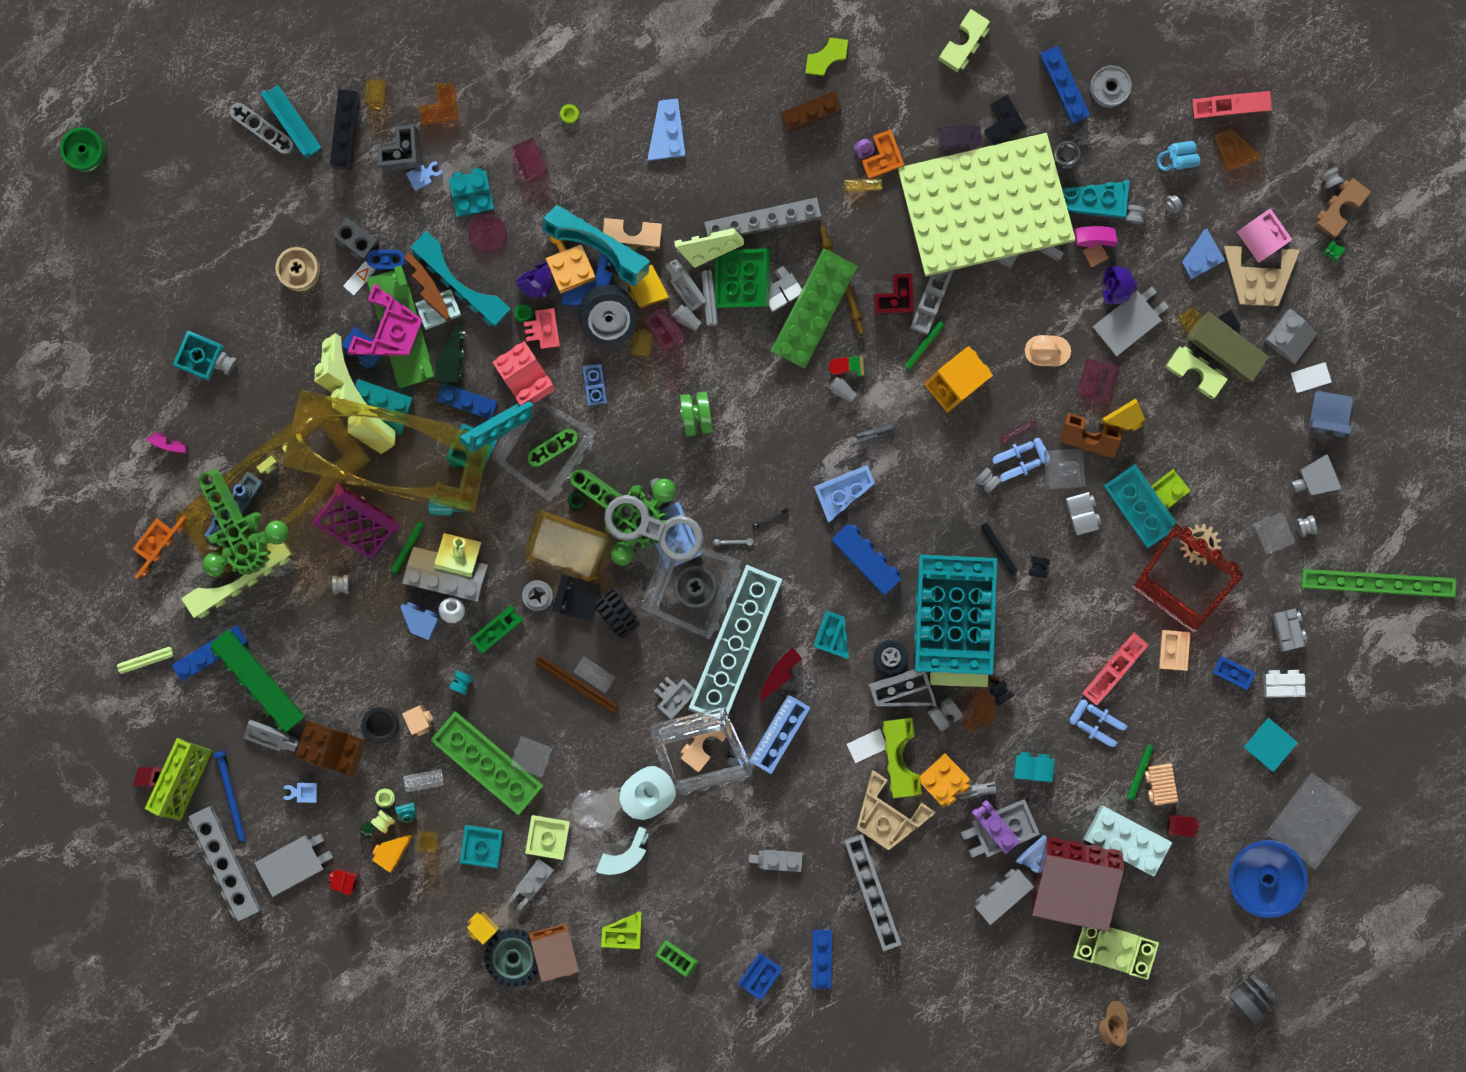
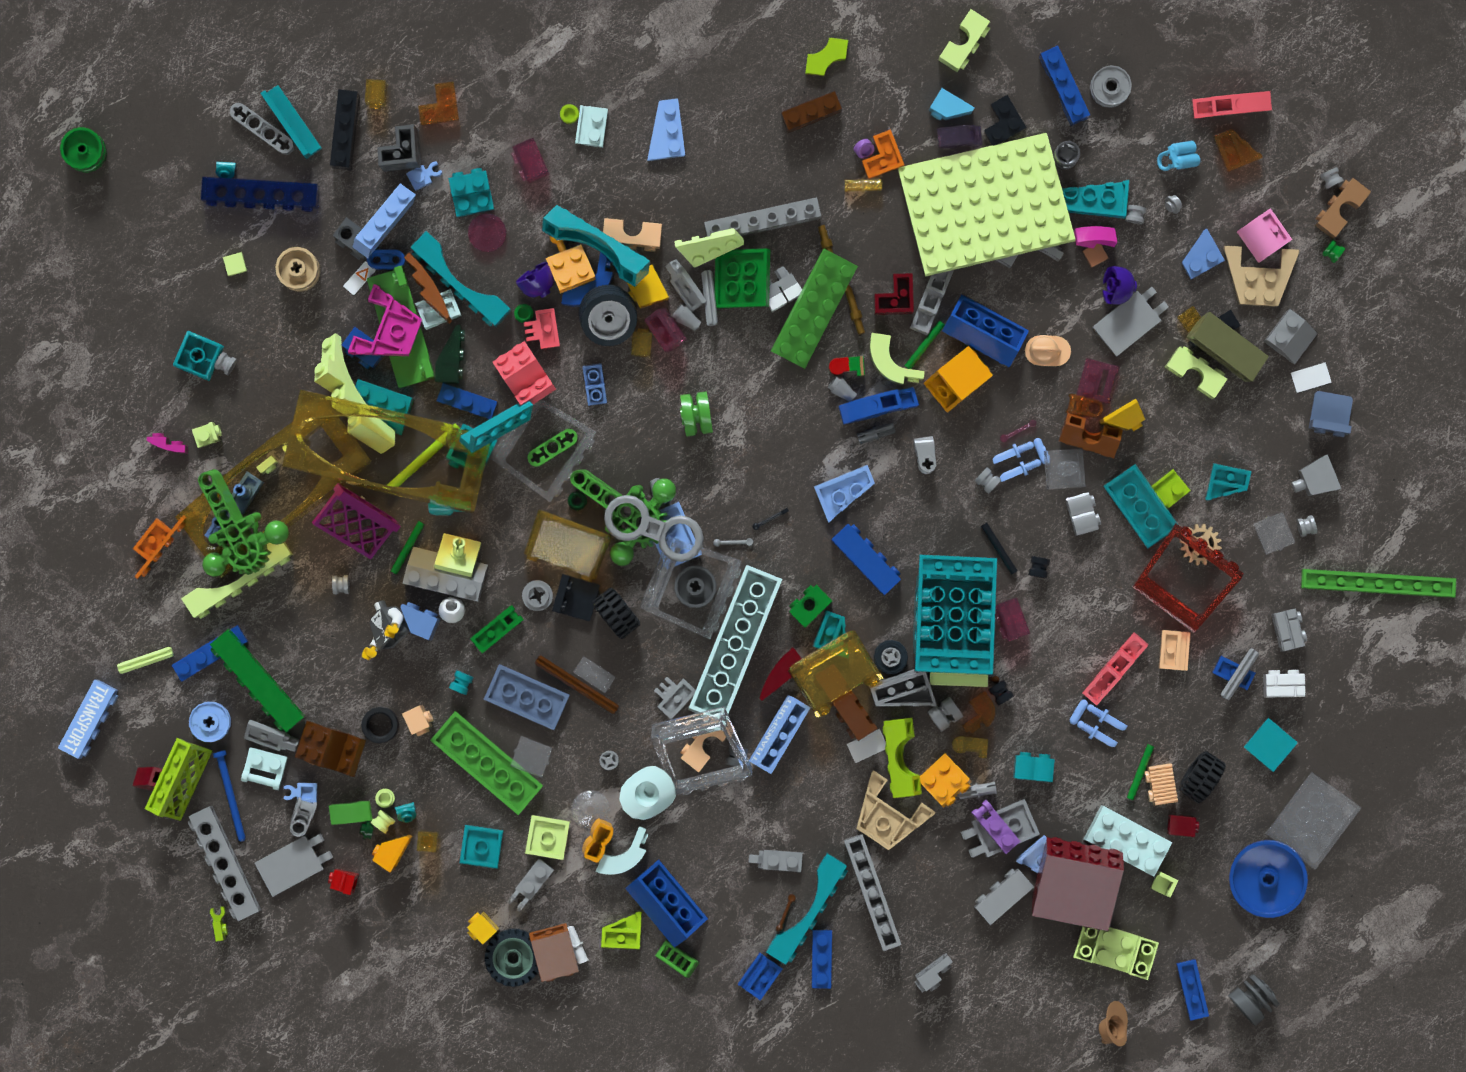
clear axle [403,769,445,793] -> none
none -> light blue brick [58,680,118,759]
none -> light blue wheel [189,702,231,742]
none -> yellowish green bracket [192,422,222,448]
none -> clear blue brick [201,177,320,212]
none -> lime plate [210,906,228,942]
none -> teal plate [215,162,236,180]
none -> yellowish green tile [223,252,247,276]
none -> light aqua plate [241,747,288,791]
none -> light grey piece [290,797,317,837]
none -> bright green slope [329,801,372,825]
none -> light blue brick [353,184,416,258]
none -> torso [362,601,410,660]
none -> lime piece [384,423,460,494]
none -> sand blue plate [484,664,570,730]
none -> white axle [568,926,589,965]
none -> light aqua plate [575,105,608,148]
none -> light orange brick [582,818,613,863]
none -> light grey wheel [599,751,619,770]
none -> blue slope [625,860,708,948]
none -> teal arch [766,853,848,965]
none -> reddish brown hinge [776,894,796,933]
none -> green brick [789,584,832,628]
none -> clear yellow windscreen [789,631,883,718]
none -> reddish brown wedge [814,664,878,741]
none -> blue slope [838,387,919,425]
none -> yellowish green arch [870,333,925,385]
none -> light grey piece [914,436,936,474]
none -> light grey plate [915,953,952,993]
none -> medium azure slope [929,88,975,120]
none -> blue slope [942,294,1029,367]
none -> clear yellow leg [951,736,988,758]
none -> clear pink brick [995,597,1030,642]
none -> clear orange piece [1065,394,1103,418]
none -> yellowish green panel [1150,871,1179,898]
none -> blue plate [1176,959,1209,1021]
none -> black tyre [1179,751,1226,804]
none -> teal wing [1205,463,1251,500]
none -> light grey axle [1221,648,1259,700]

